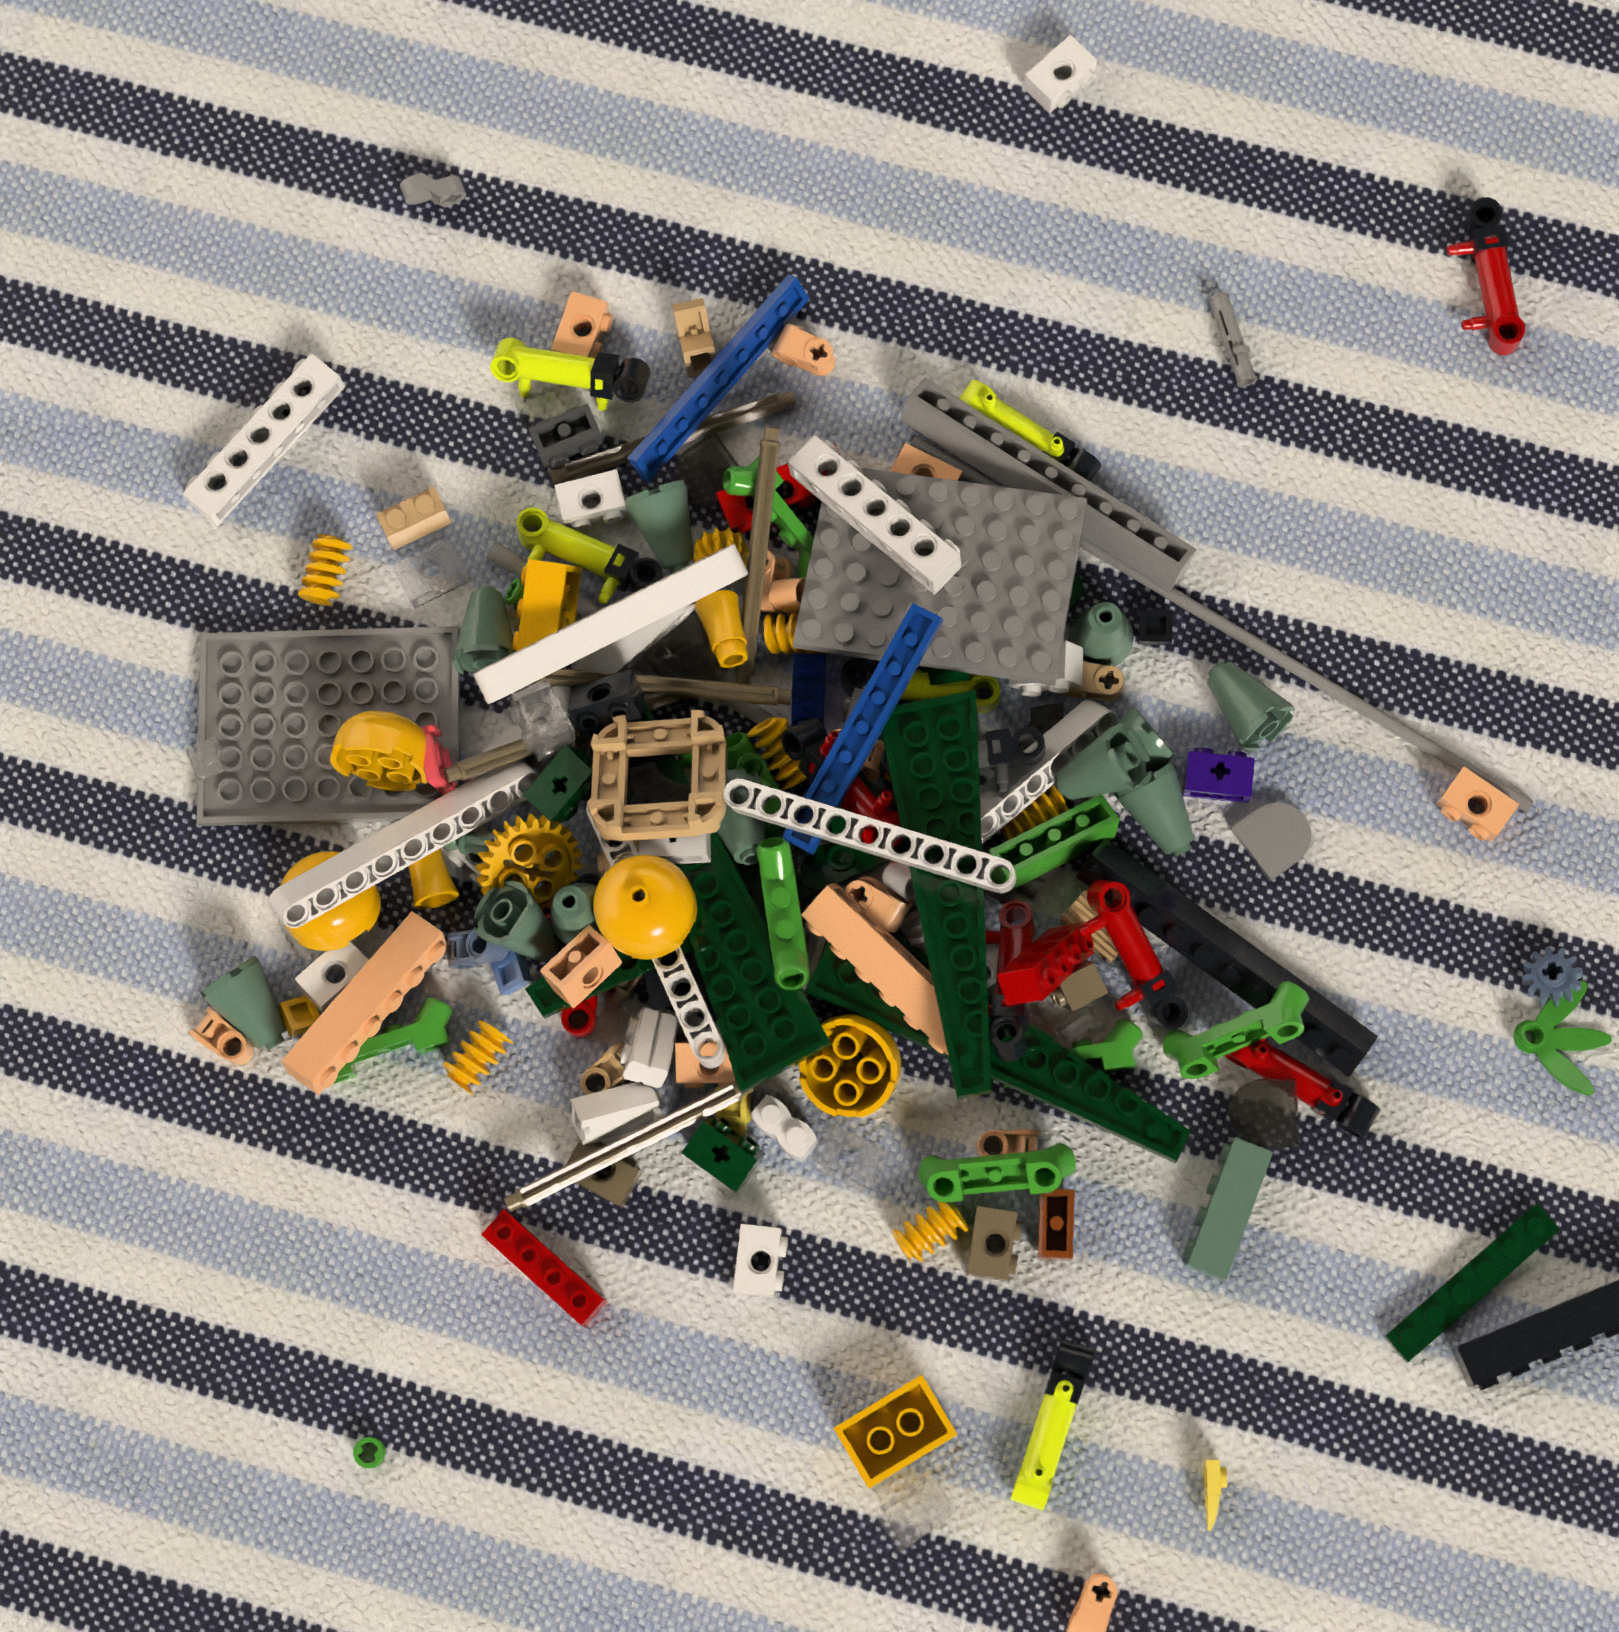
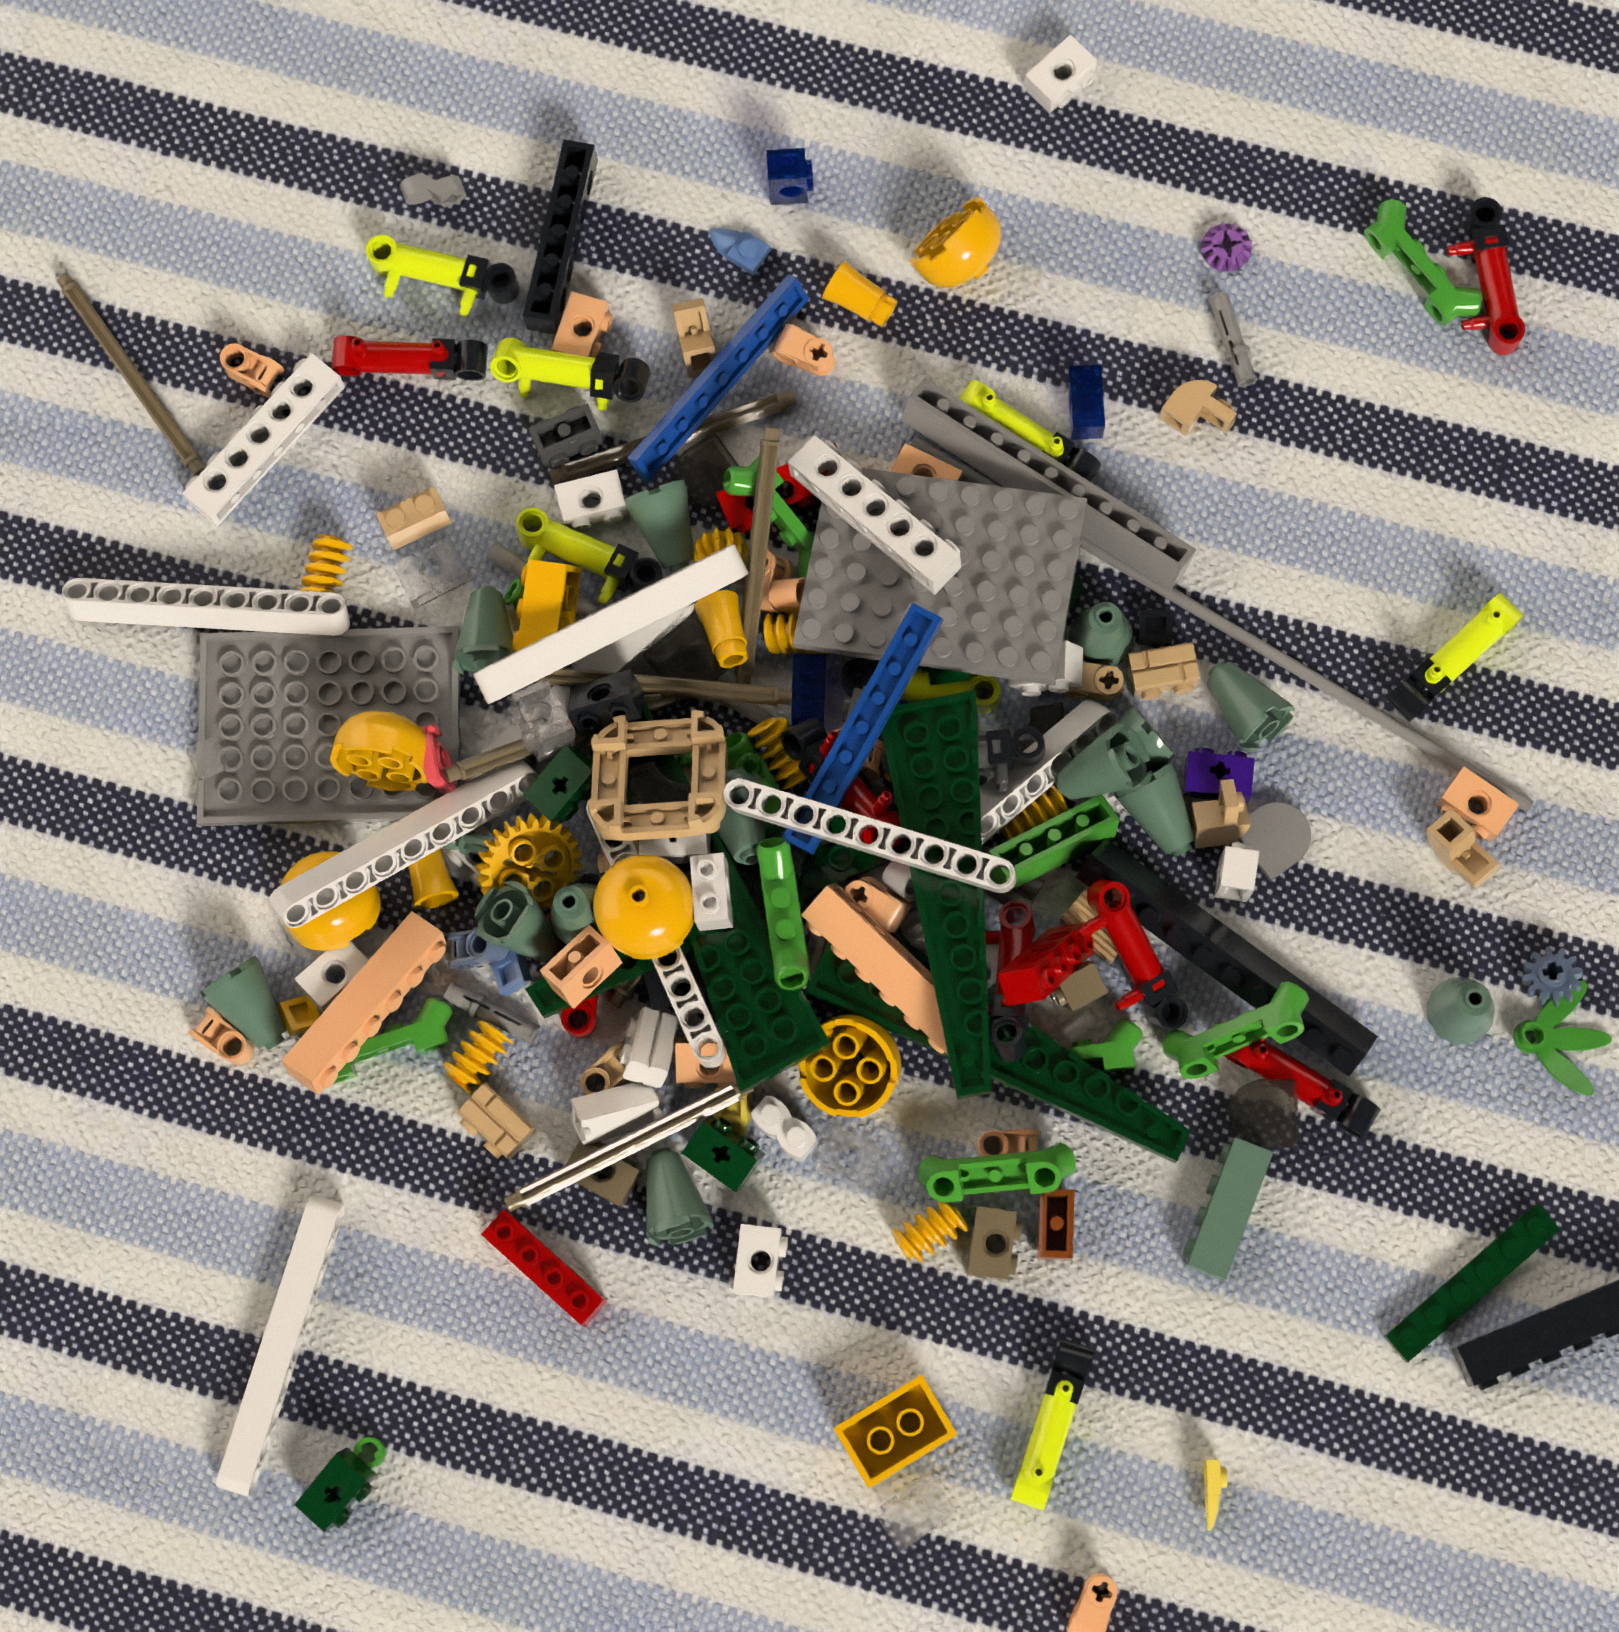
none -> dark tan piece [57,273,206,476]
none -> white beam [62,578,350,636]
none -> white beam [216,1194,345,1497]
none -> light nougat piece [220,343,285,398]
none -> dark green brick [294,1447,377,1532]
none -> red piece [331,335,488,381]
none -> neon yellow piece [366,235,520,316]
none -> light grey pin [443,981,541,1045]
none -> tan brick [458,1083,536,1160]
none -> black brick [523,139,598,335]
none -> sand green cone [646,1148,714,1246]
none -> white brick [690,853,733,931]
none -> medium blue plate [709,228,771,276]
none -> clear blue brick [766,148,814,205]
none -> yellow plant [822,260,898,327]
none -> yellow cylinder [909,197,1002,288]
none -> clear blue brick [1067,365,1105,440]
none -> tan brick [1126,642,1200,701]
none -> tan brick [1159,380,1237,436]
none -> tan brick [1190,779,1250,848]
none -> medium lavender gear [1201,222,1252,272]
none -> white brick [1214,843,1259,902]
none -> bright green plate [1364,199,1482,326]
none -> neon yellow piece [1386,592,1524,722]
none -> tan brick [1426,808,1500,889]
none -> sand green cone [1427,977,1495,1044]

